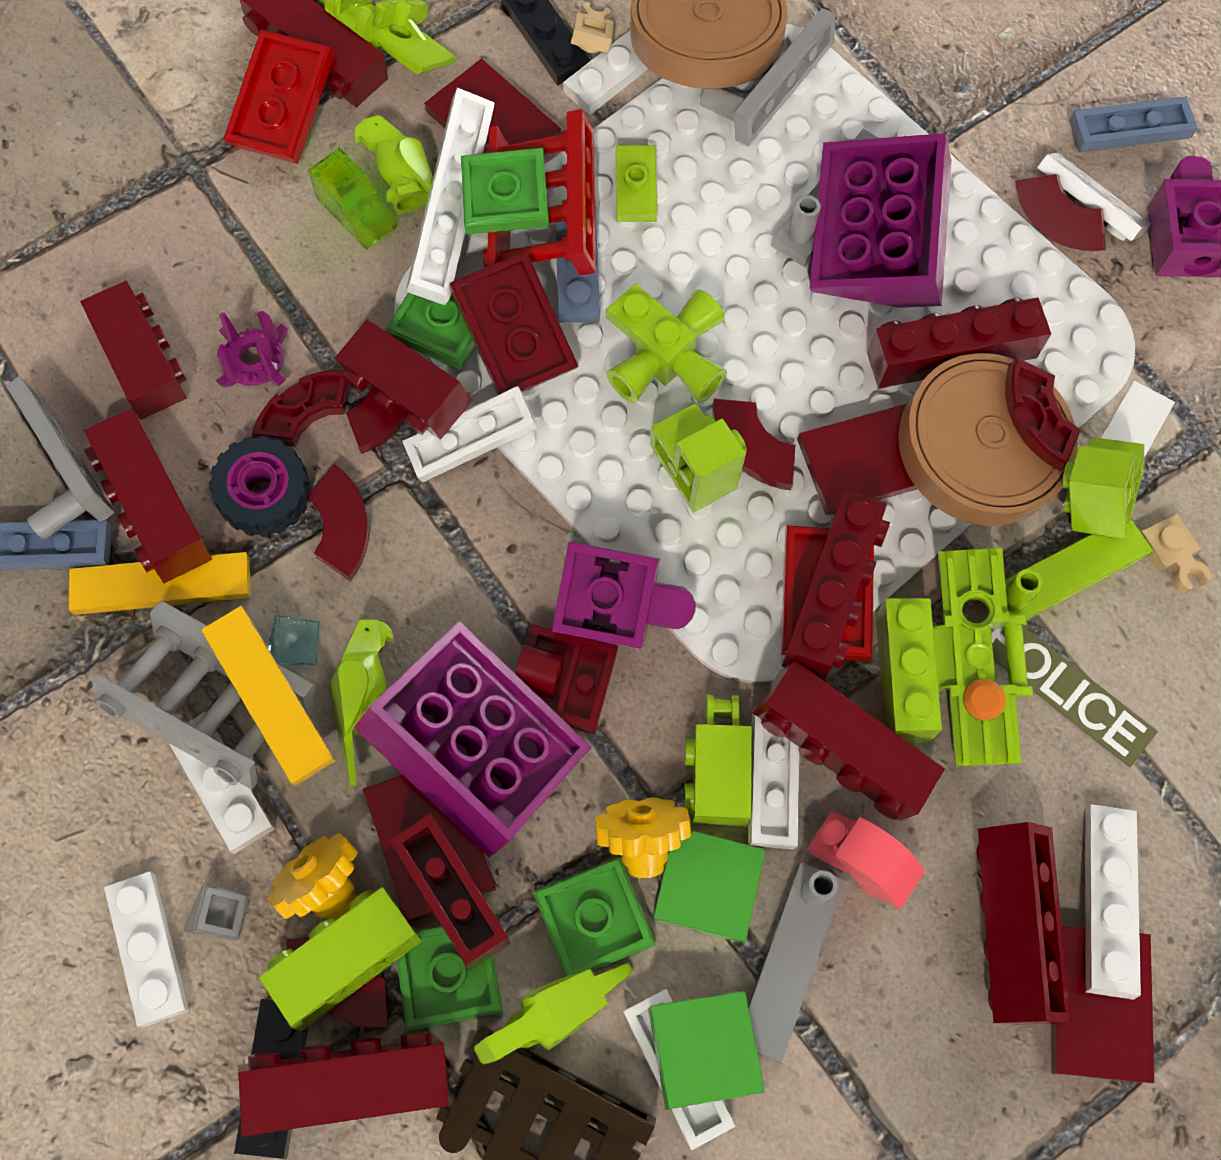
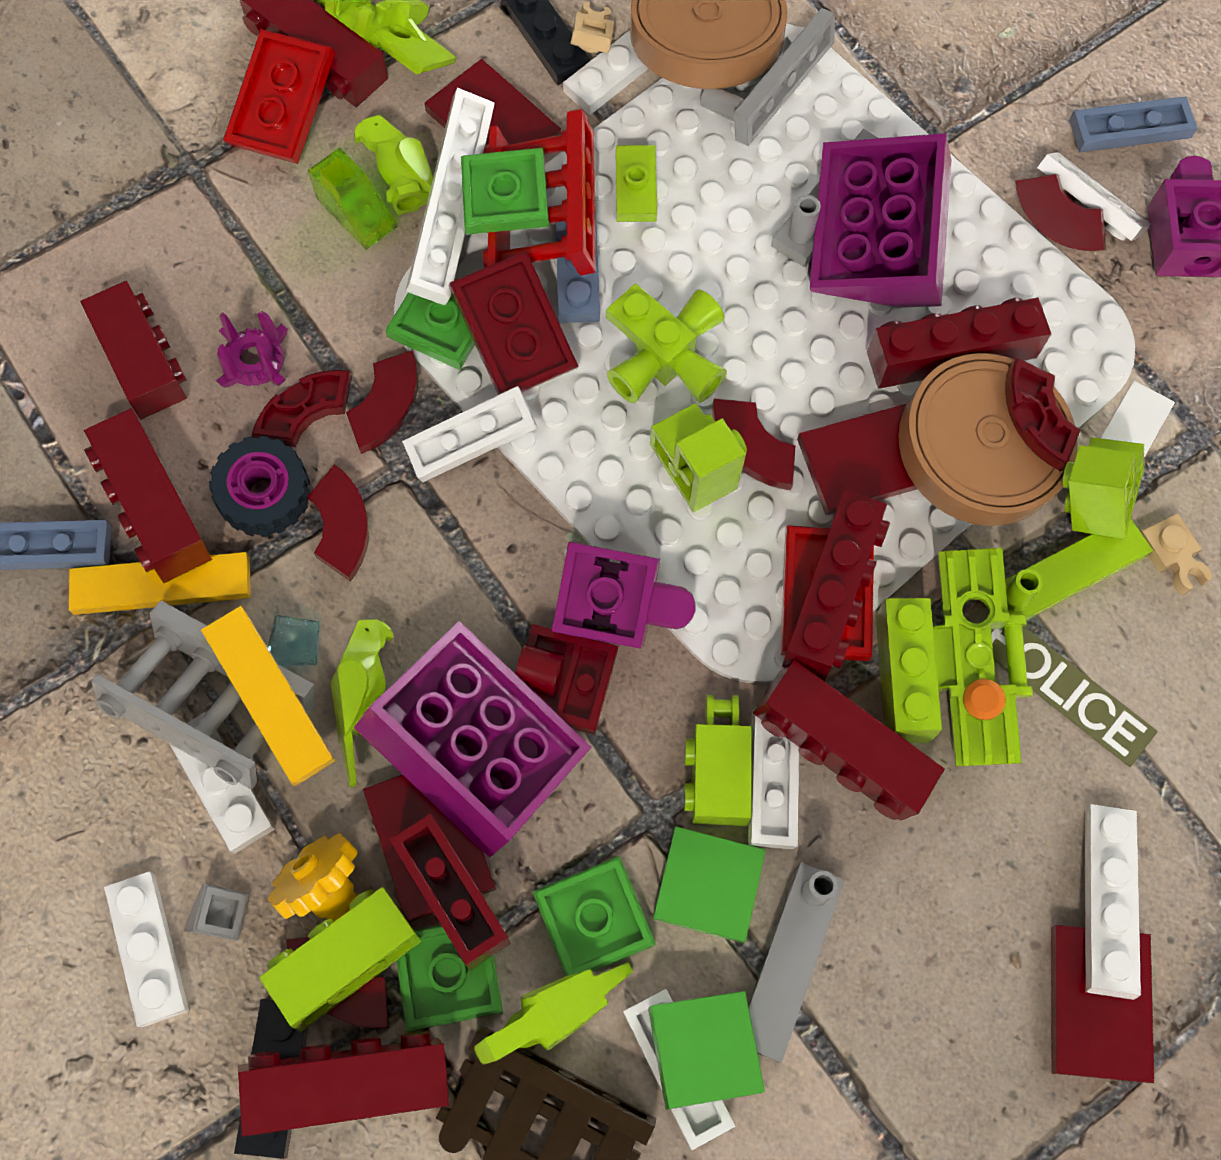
light grey piece [5,376,115,540] -> none
dark red brick [335,319,473,440] -> none
yellow plant [595,797,691,878] -> none
coral brick [807,811,925,910] -> none
dark red brick [976,822,1071,1025] -> none

